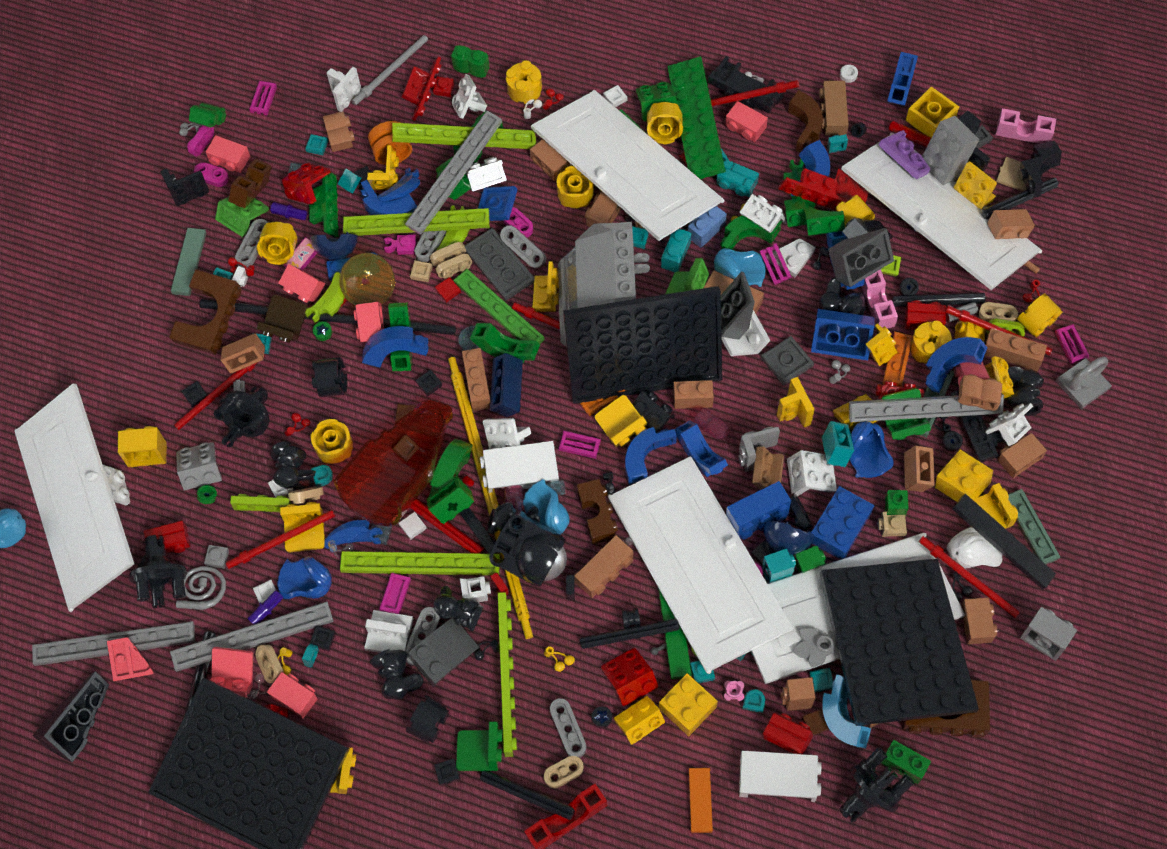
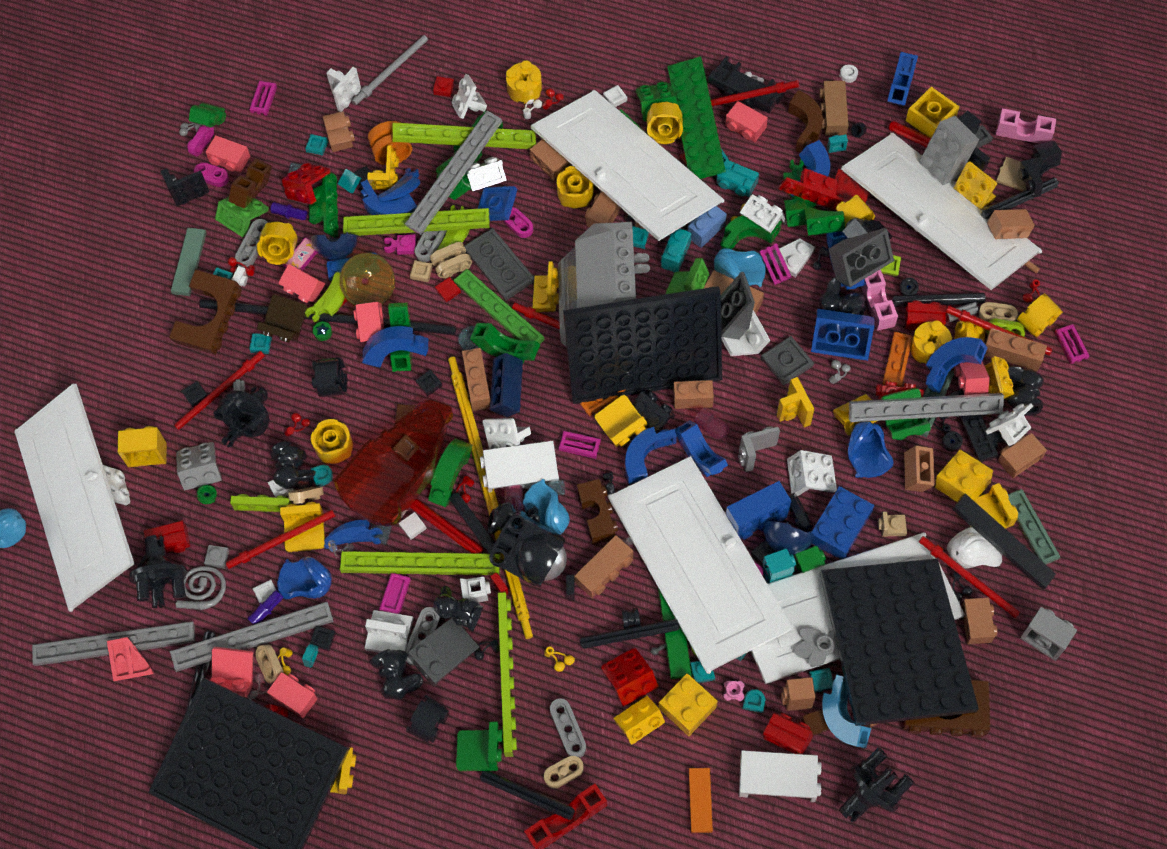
black wedge [32,671,109,762] -> none
nougat brick [221,333,265,374] -> none
red bracket [401,56,442,121] -> none
green brick [426,477,474,524] -> none
black plate [434,758,461,786] -> none
green brick [451,46,490,78] -> none
light grey plate [500,226,546,268] -> none
black tile [592,706,612,728] -> none
medium nougat bracket [752,446,784,490] -> none
teal brick [822,421,854,467] -> none
yellow bracket [866,323,897,366] -> none
medium lavender wing [879,130,930,180] -> none
green brick [881,740,931,784] -> none
green brick [884,490,908,516] -> none
nougat brick [958,374,1002,411] -> none
light grey tile [1056,356,1112,409] -> none

